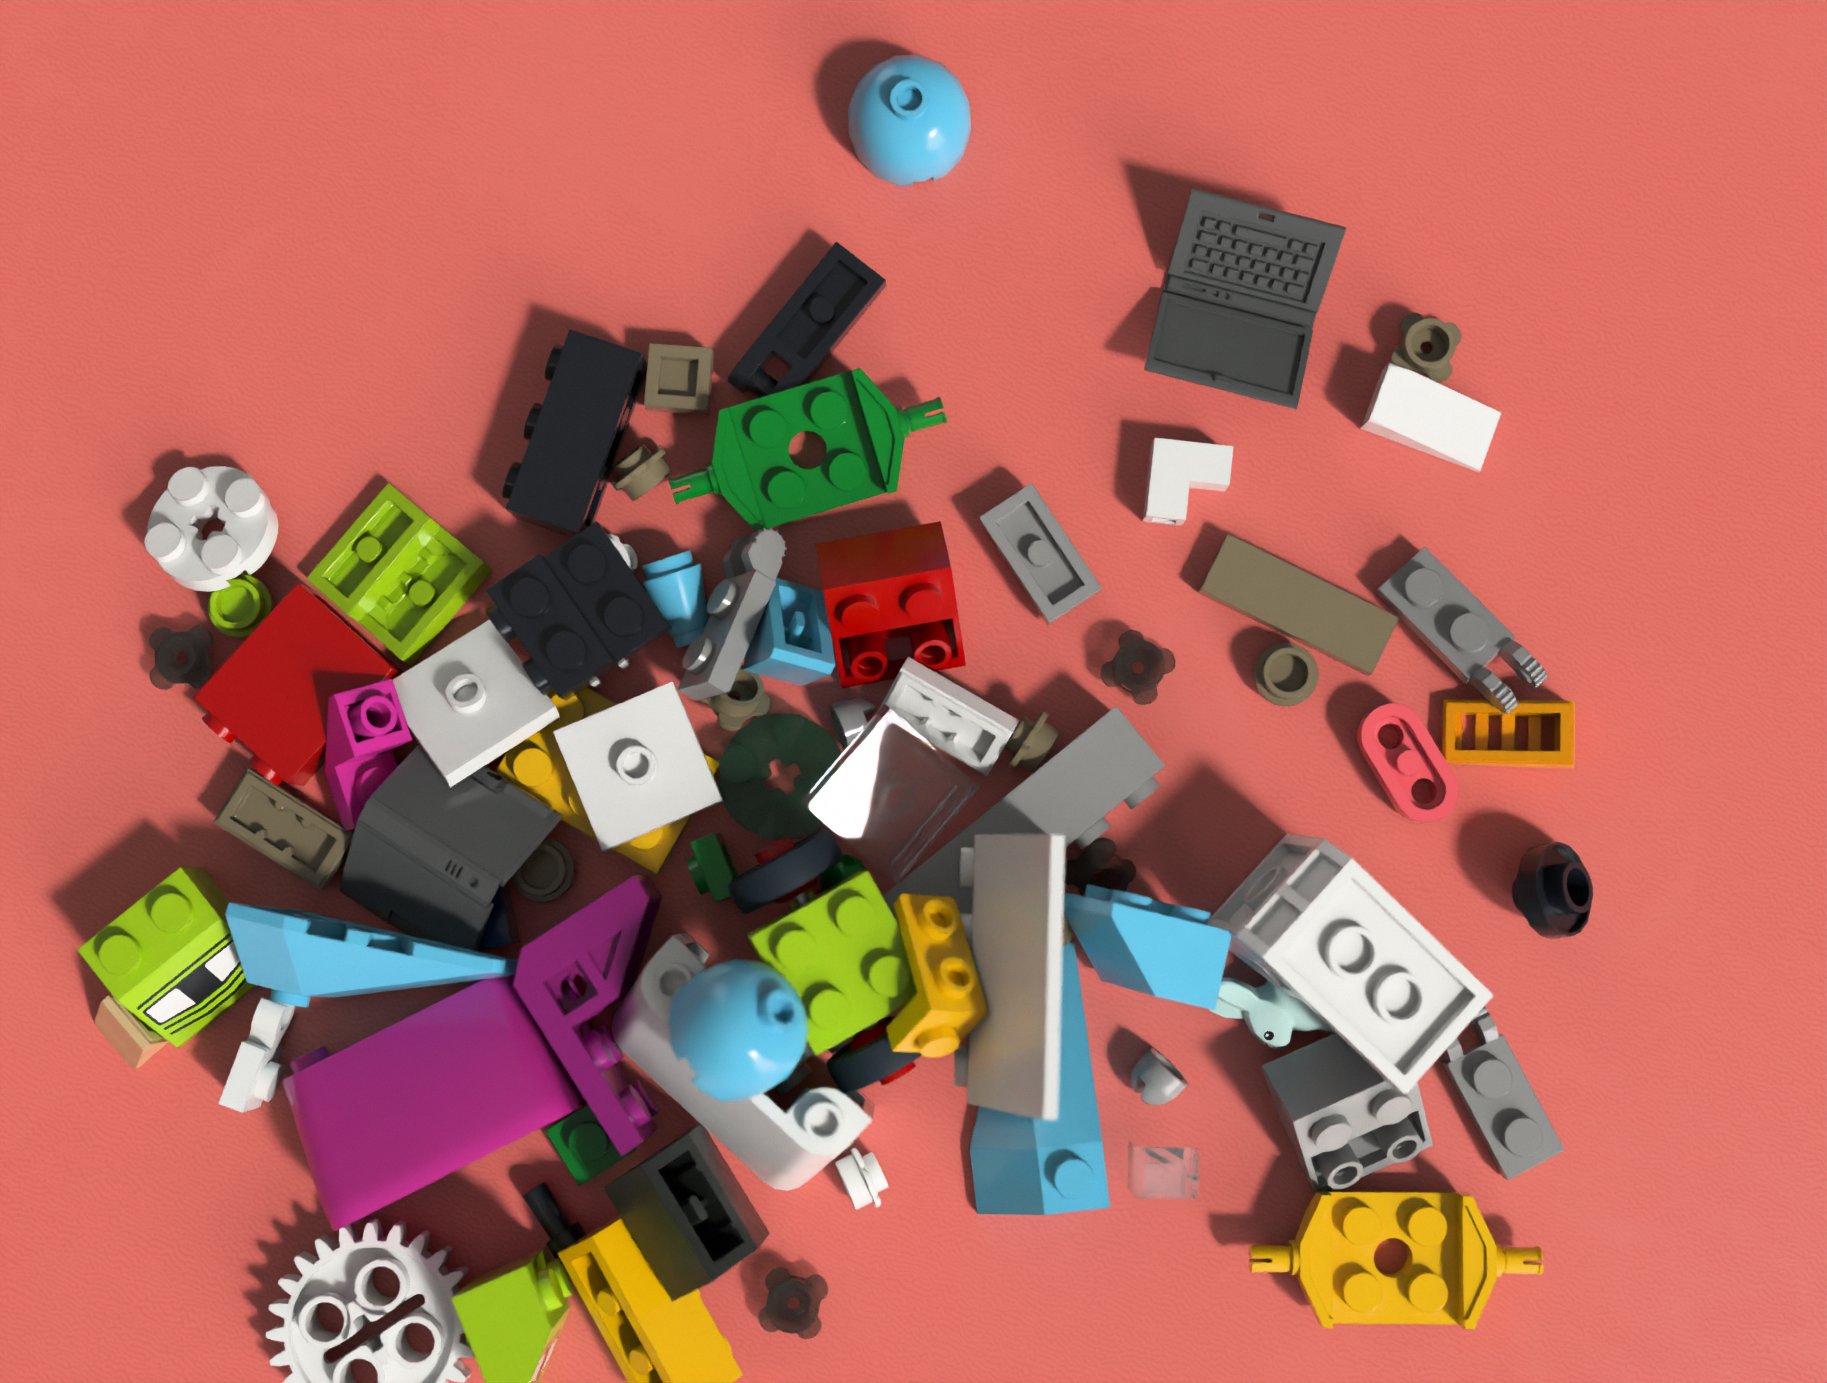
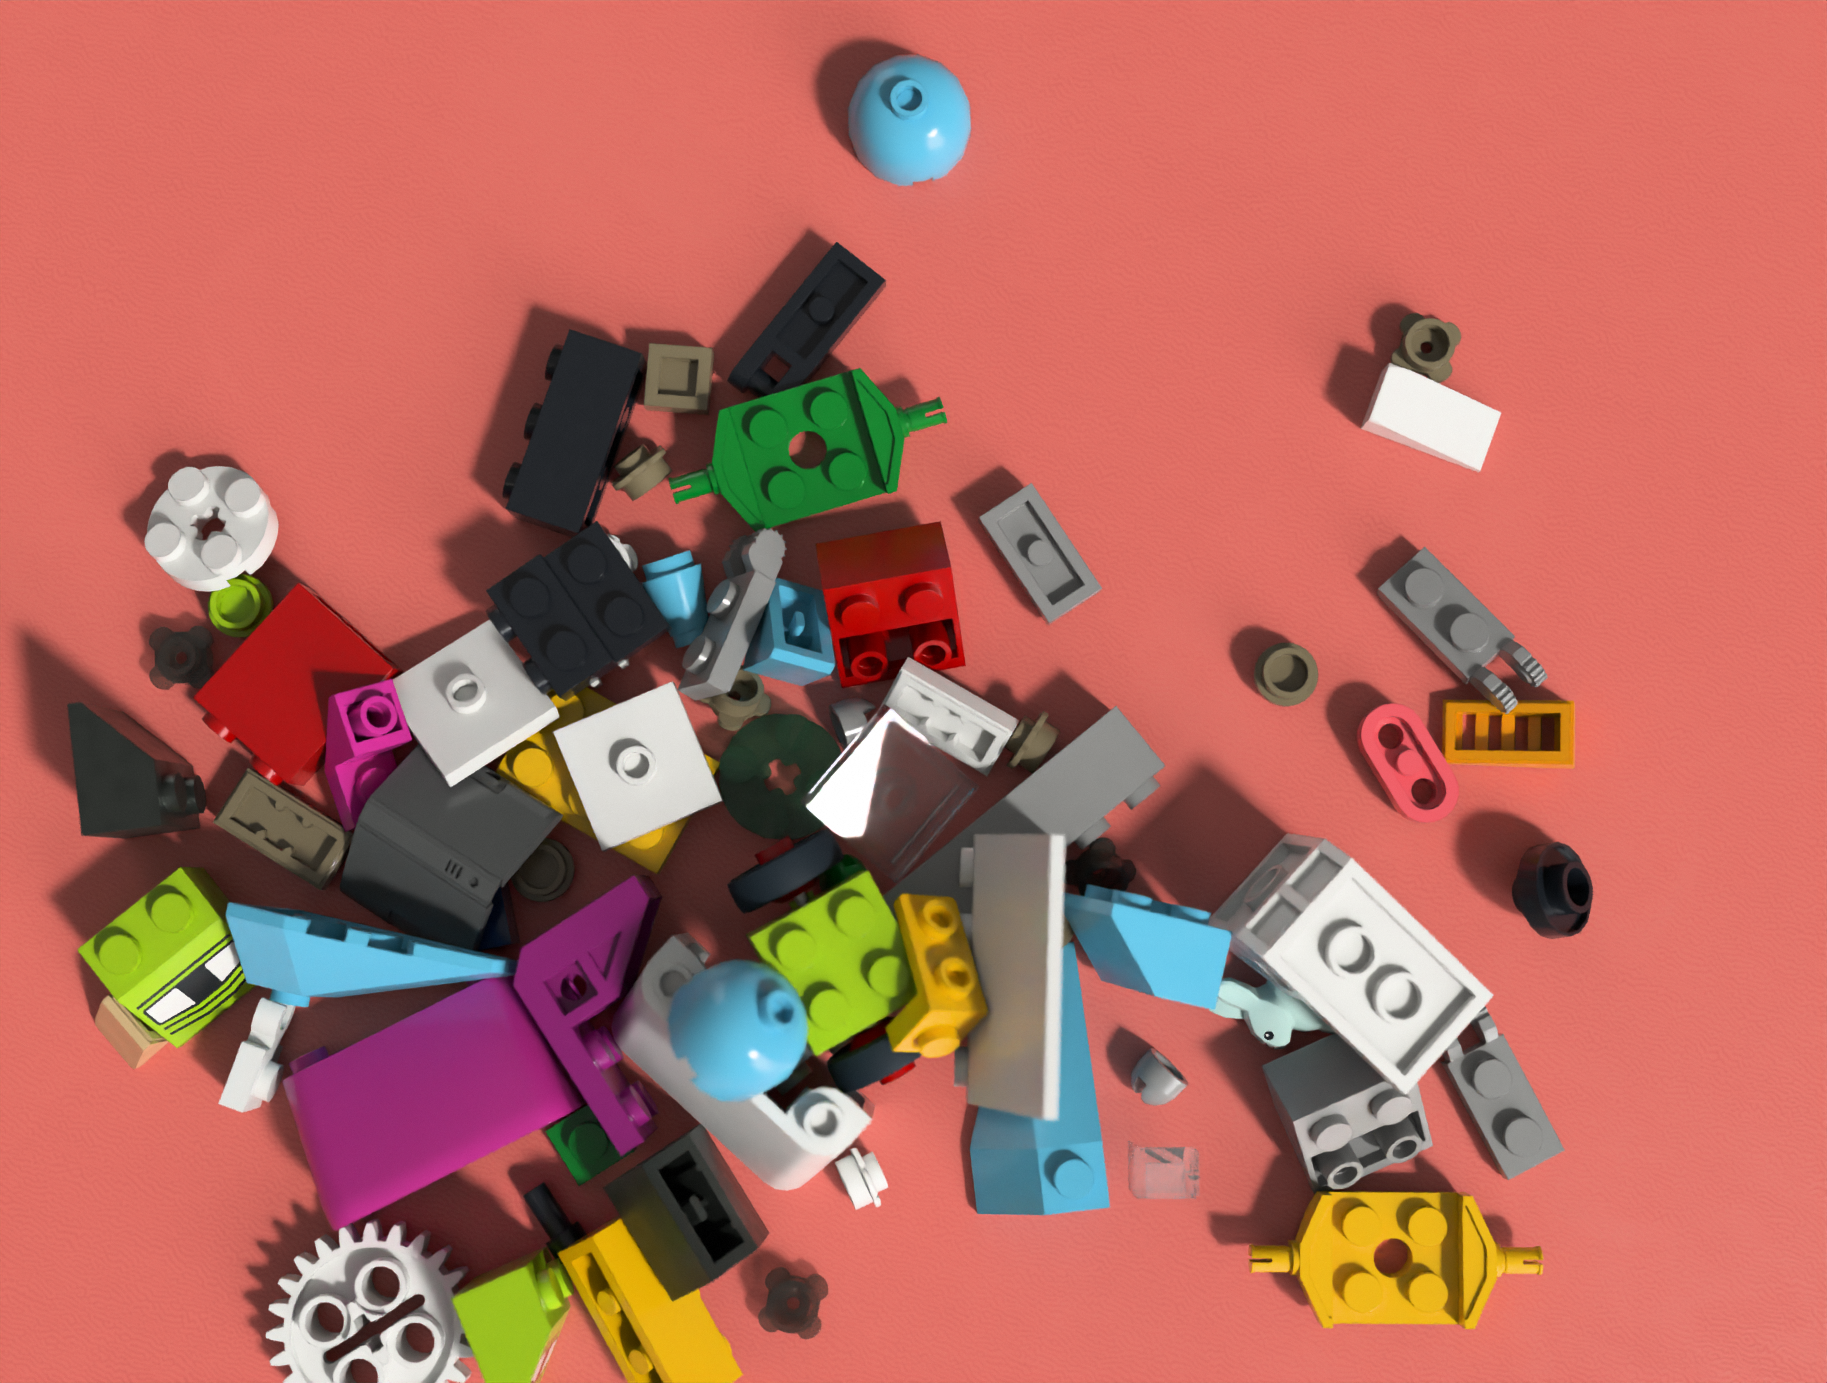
lime slope [306,483,493,666] -> none
green plate [687,832,739,902] -> none
clear smoke plate [1100,630,1176,705] -> none
white piece [1143,438,1234,526] -> none
dark grey piece [1144,188,1346,409] -> none
dark tan tile [1198,534,1399,676] -> none
none -> pearl dark grey slope [67,702,206,839]

